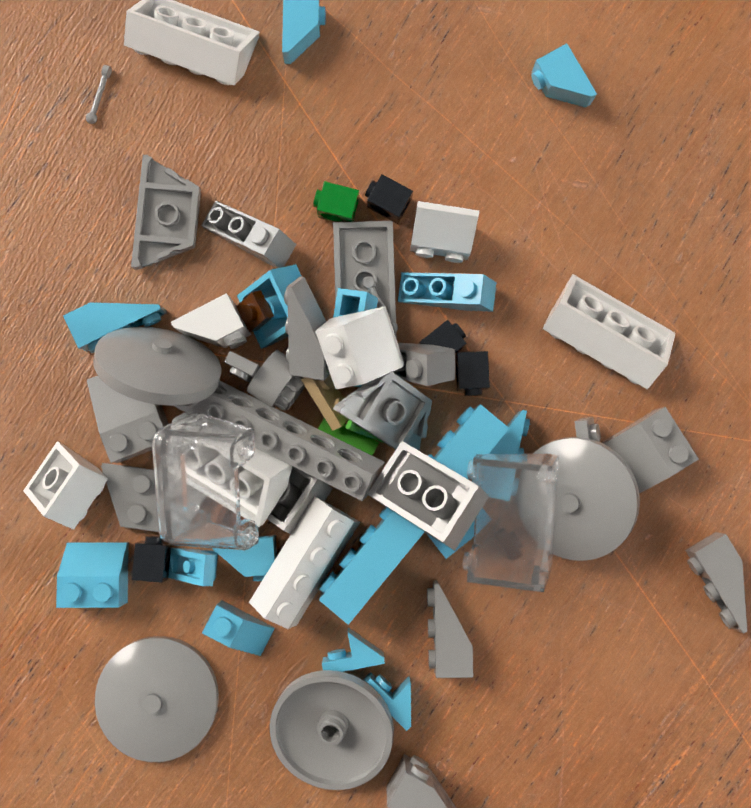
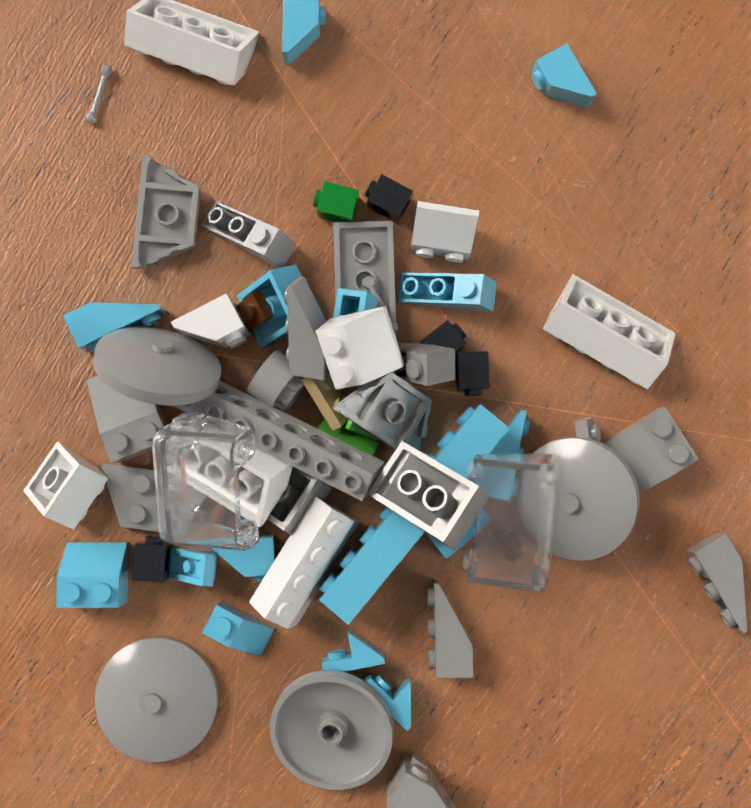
light grey plate [224,351,260,383] -> none

